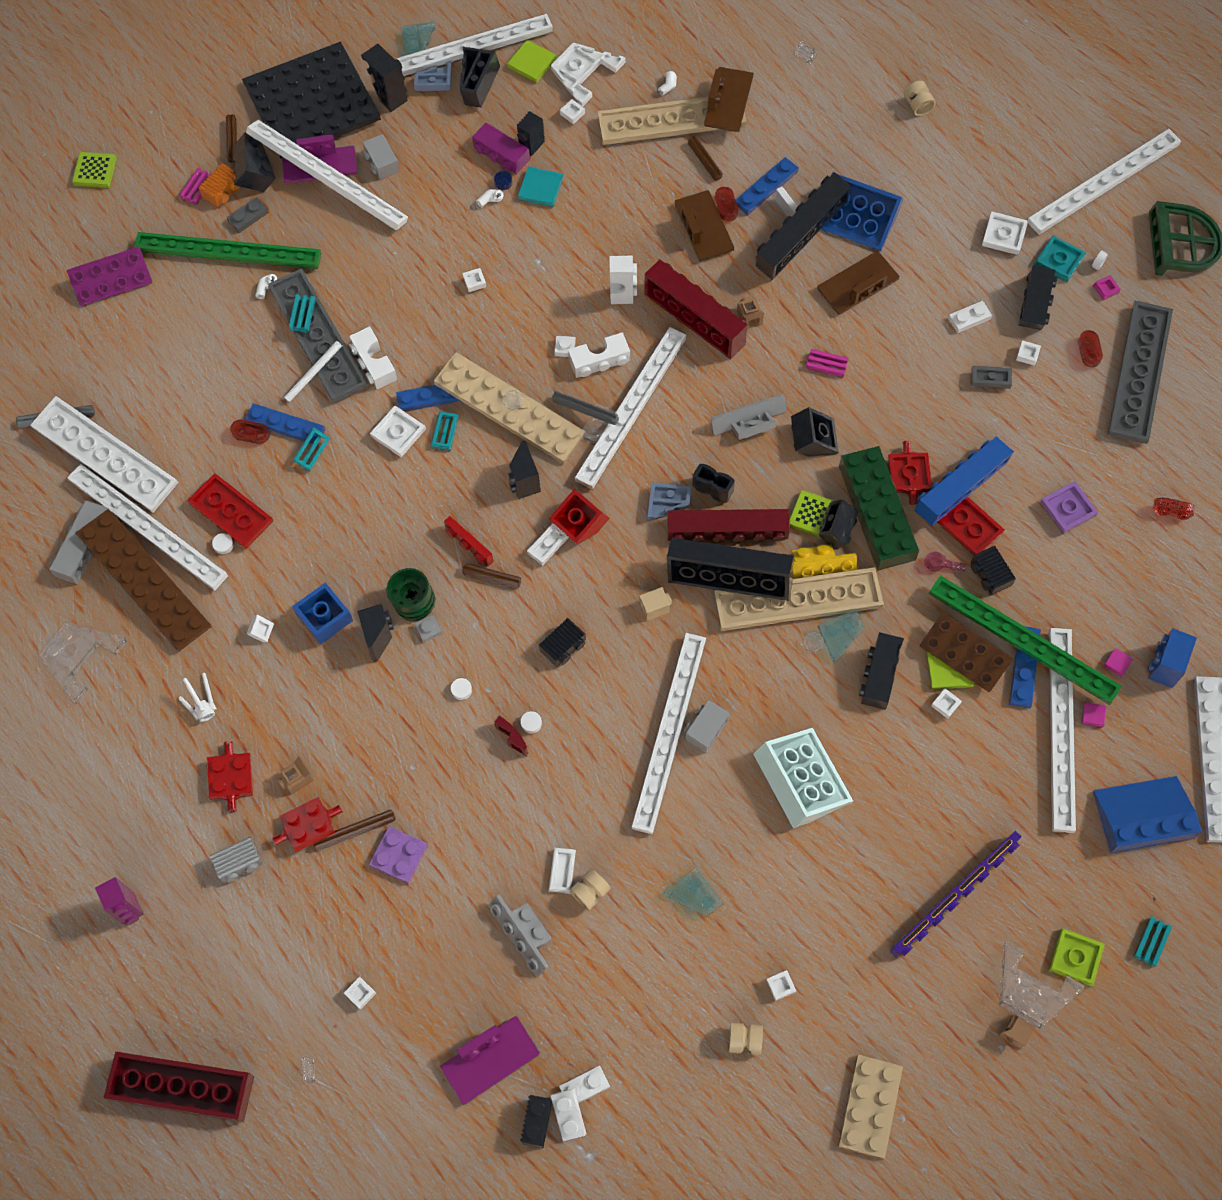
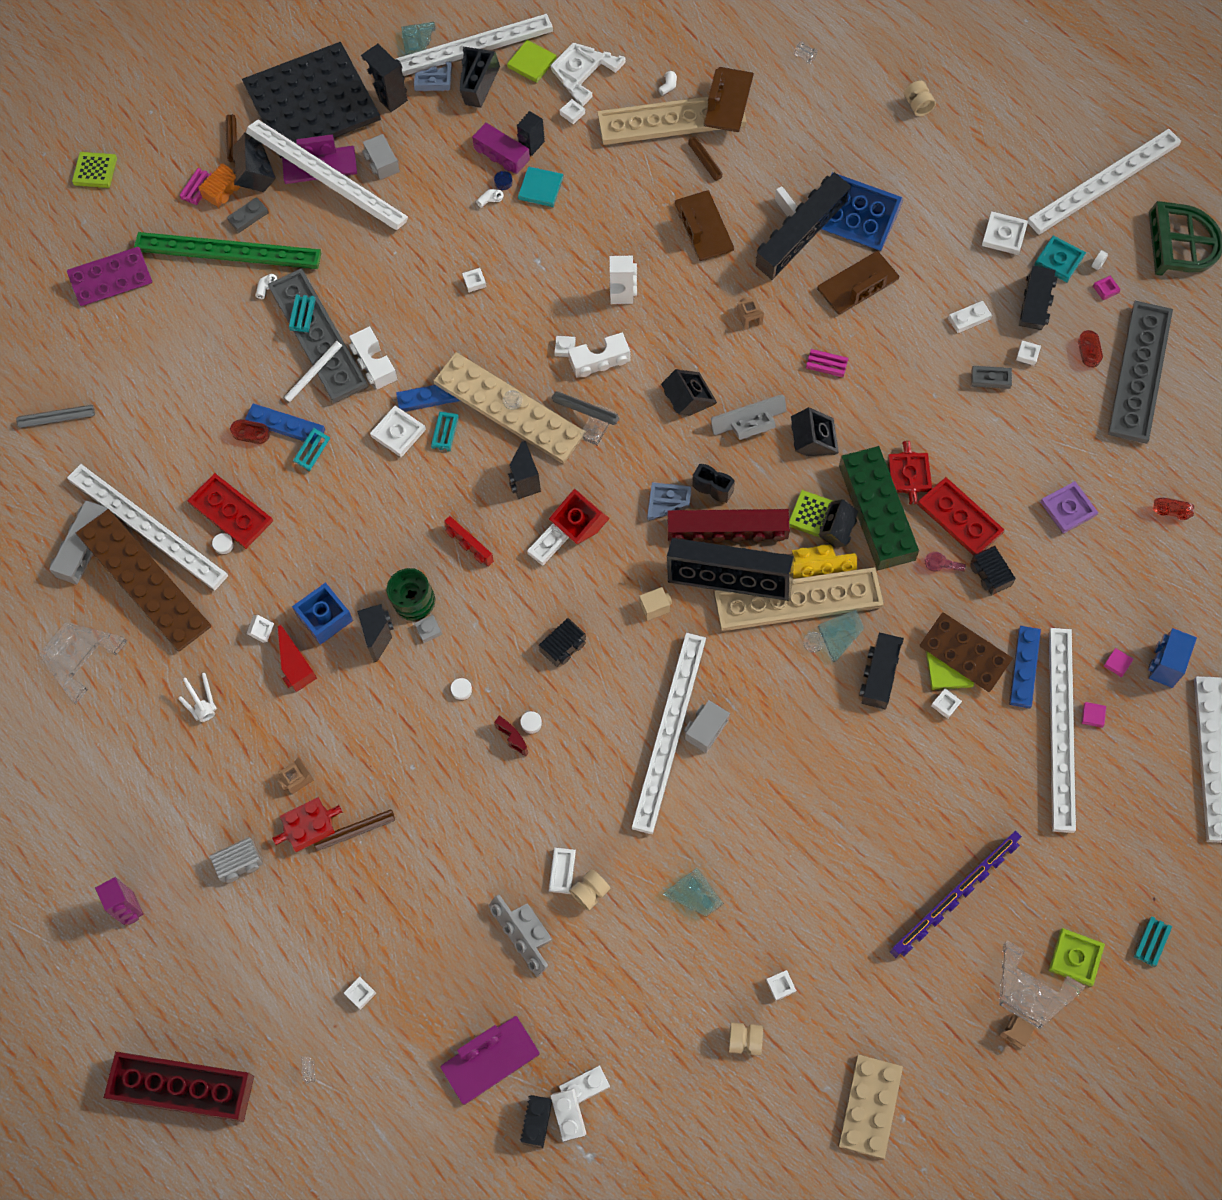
white plate [30,396,178,513] -> none
red plate [207,741,253,813] -> none
medium lavender plate [369,826,428,884] -> none
reddish brown axle [462,563,521,589] -> none
white plate [575,327,686,490] -> none
dark red brick [644,259,748,360] -> none
clear red plate [715,187,738,222] -> none
blue plate [735,157,799,215] -> none
light aqua slope [753,728,853,828] -> none
blue brick [914,436,1014,526] -> none
green plate [929,575,1122,705] -> none
blue slope [1093,776,1202,853] -> none
none -> red slope [278,625,317,692]
none -> black slope [661,369,717,416]

